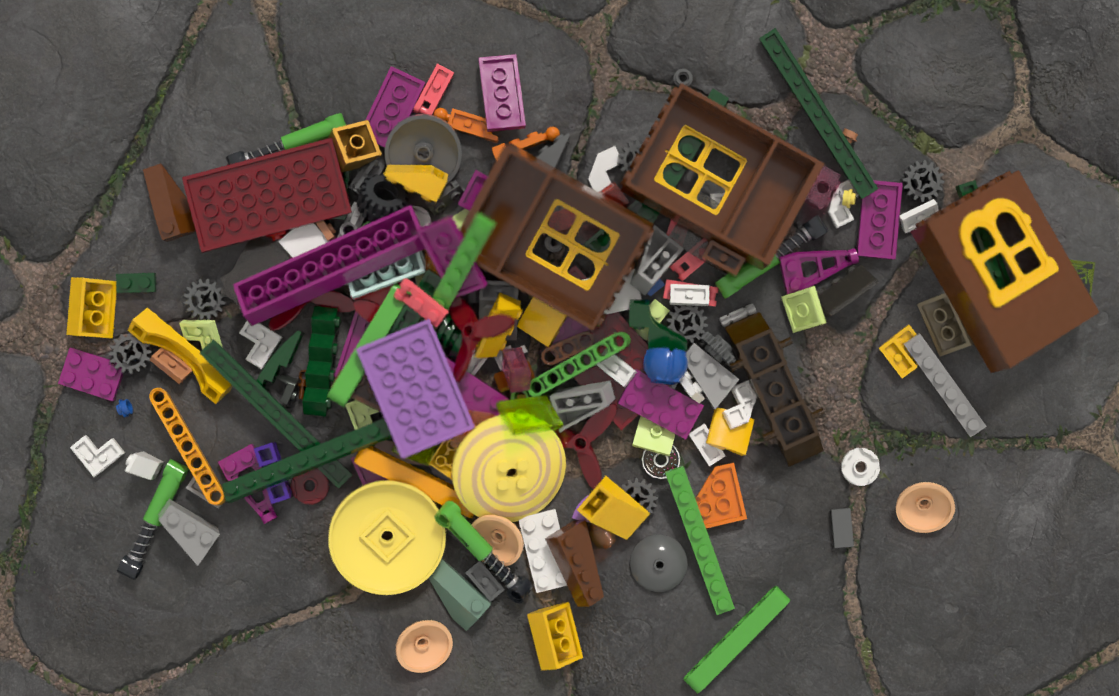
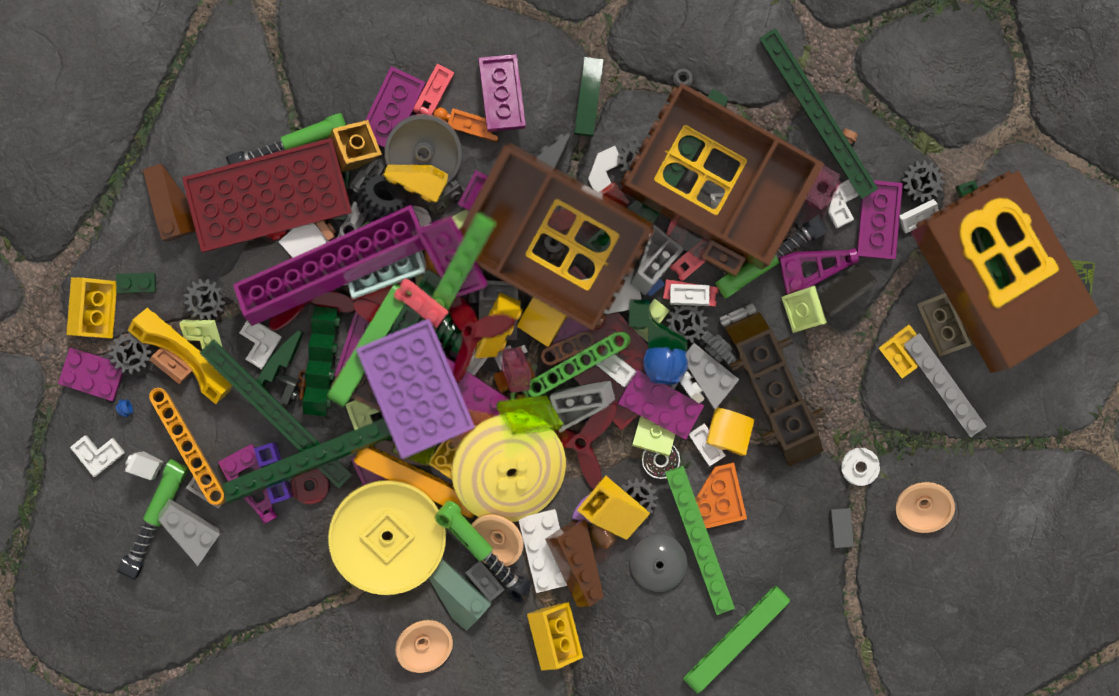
orange plate [492,127,560,161] -> none
white tile [722,380,757,430] -> none
light yellow plate [842,189,856,208] -> none
none -> dark green slope [574,57,603,137]

